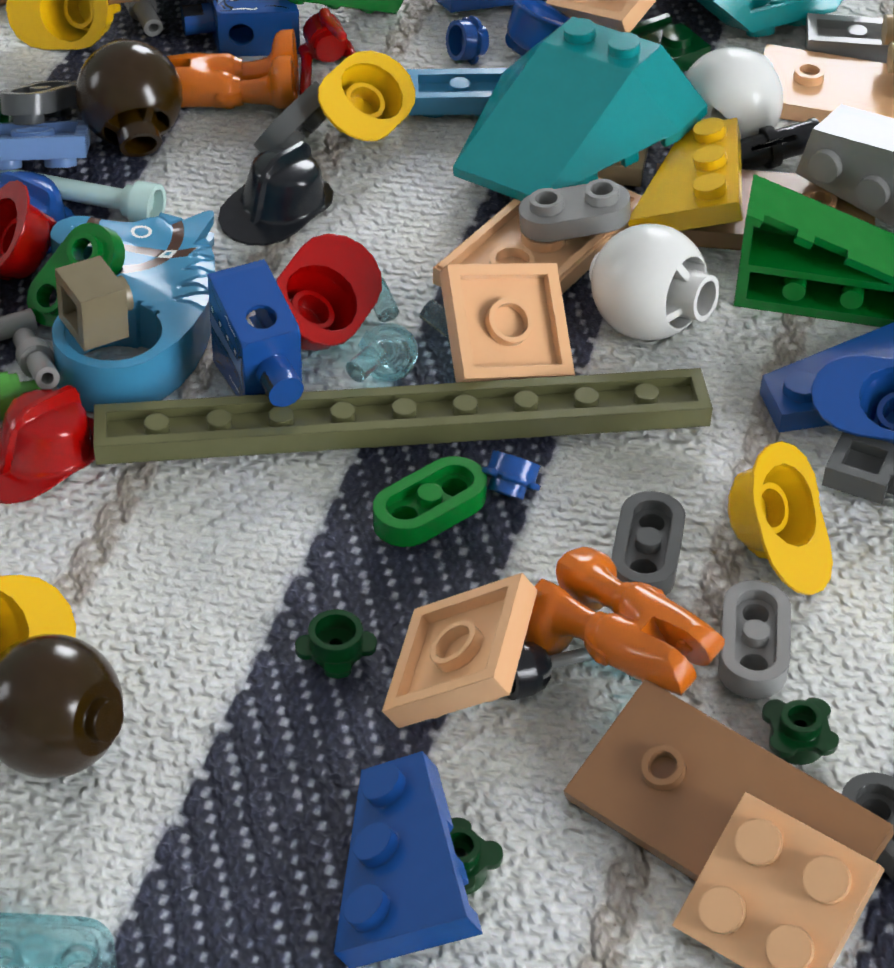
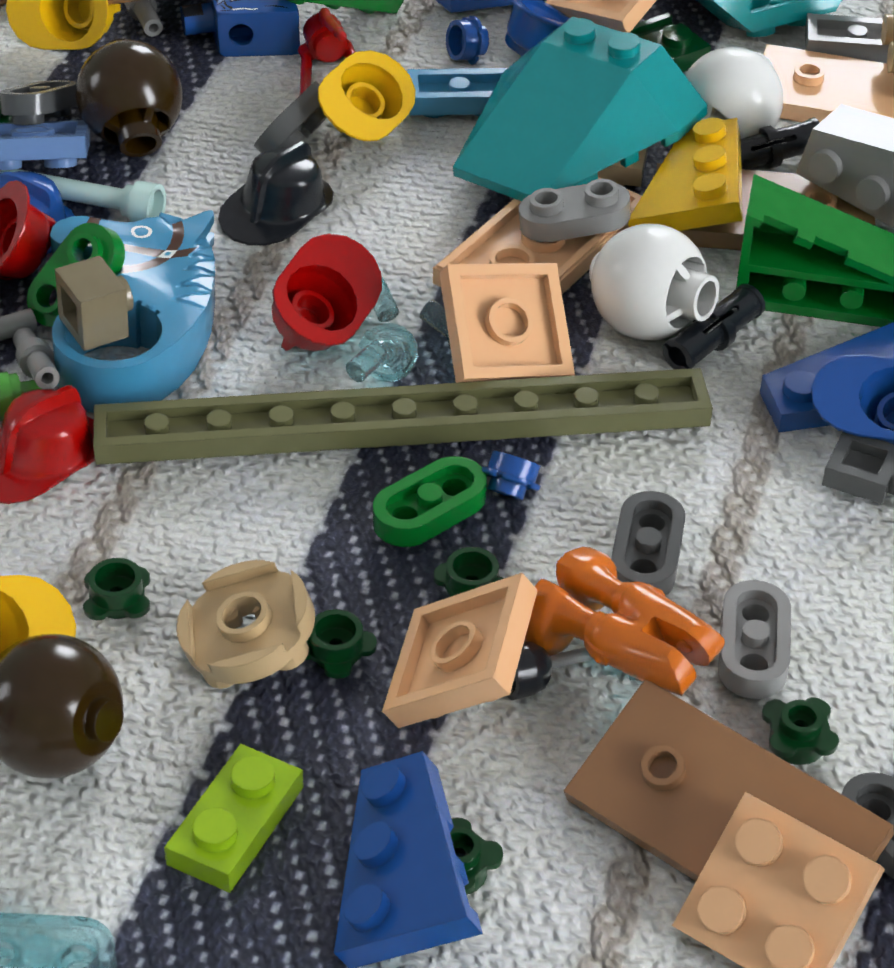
orange piece [167,29,299,110] -> none
blue torso [207,259,304,407] -> none
yellow piece [727,441,833,596] -> none
none -> dark green plate [83,558,151,621]
none -> lime plate [164,743,304,893]
none -> tan plate [176,560,315,689]
none -> dark green plate [434,547,504,597]
none -> black pin [662,283,766,369]

